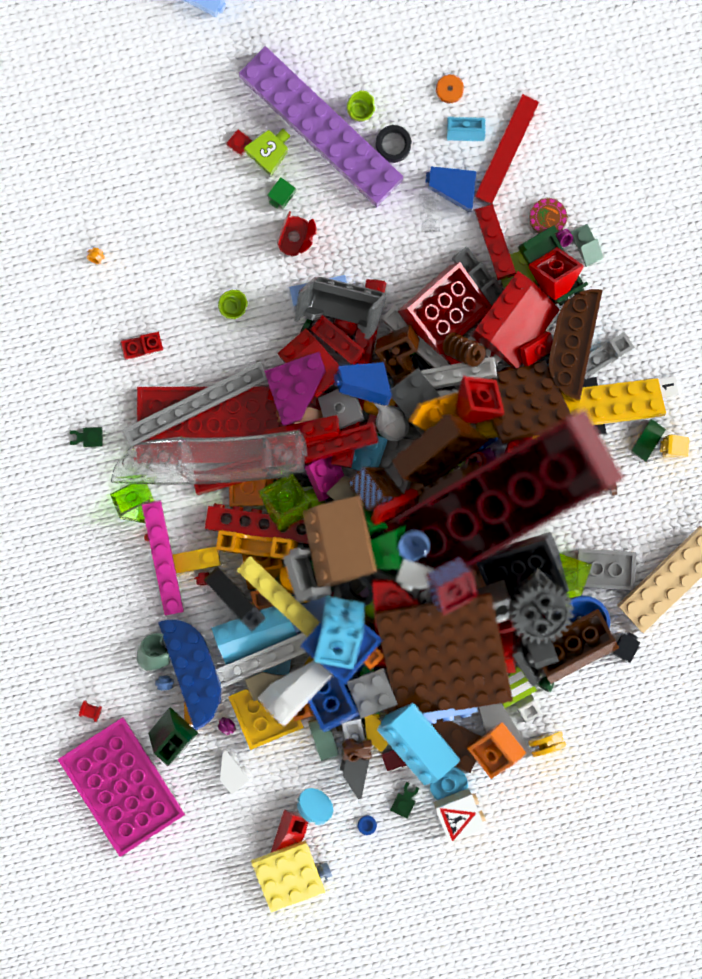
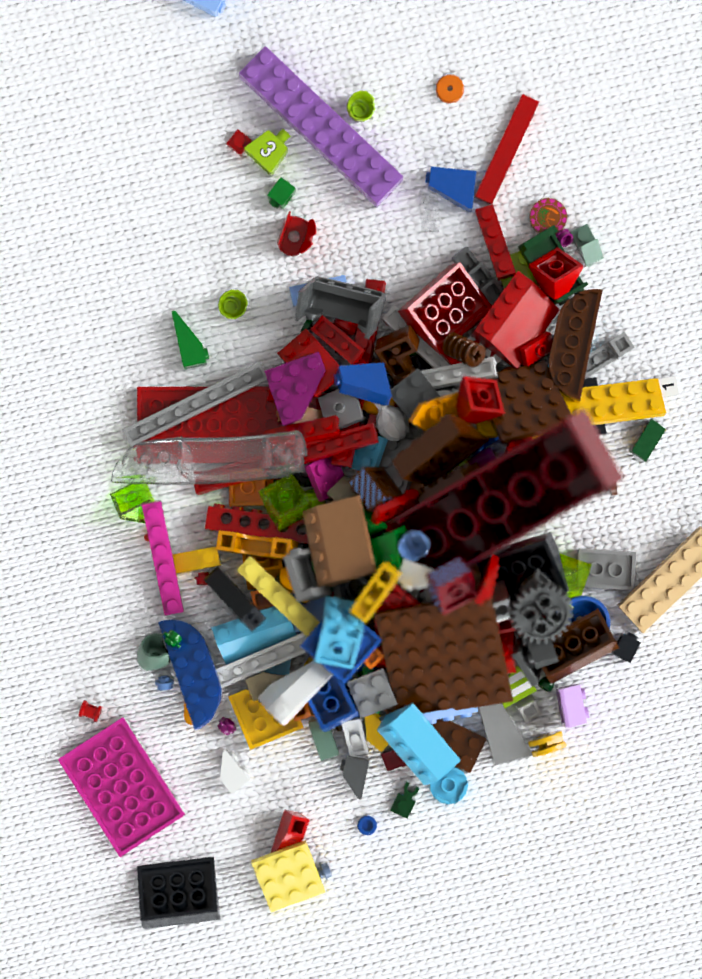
dark green plate [70,427,103,447] -> none
light orange plate [86,247,105,264] -> none
red slope [120,332,163,360] -> none
dark green slope [148,707,198,766] -> none
medium azure tile [297,788,334,825] -> none
reddish brown plate [341,738,372,762] -> none
black tyre [375,125,412,163] -> none
piece [433,788,486,843] -> none
medium azure slope [447,117,486,141] -> none
red bush [465,452,487,468] -> none
orange slope [467,722,526,779] -> none
yellow slope [660,435,689,458] -> none
none -> black slope [137,857,221,929]
none -> green plate [163,630,182,648]
none -> green slope [171,311,210,369]
none -> yellow slope [349,562,403,623]
none -> red plate [475,553,500,605]
none -> slope [556,684,589,728]

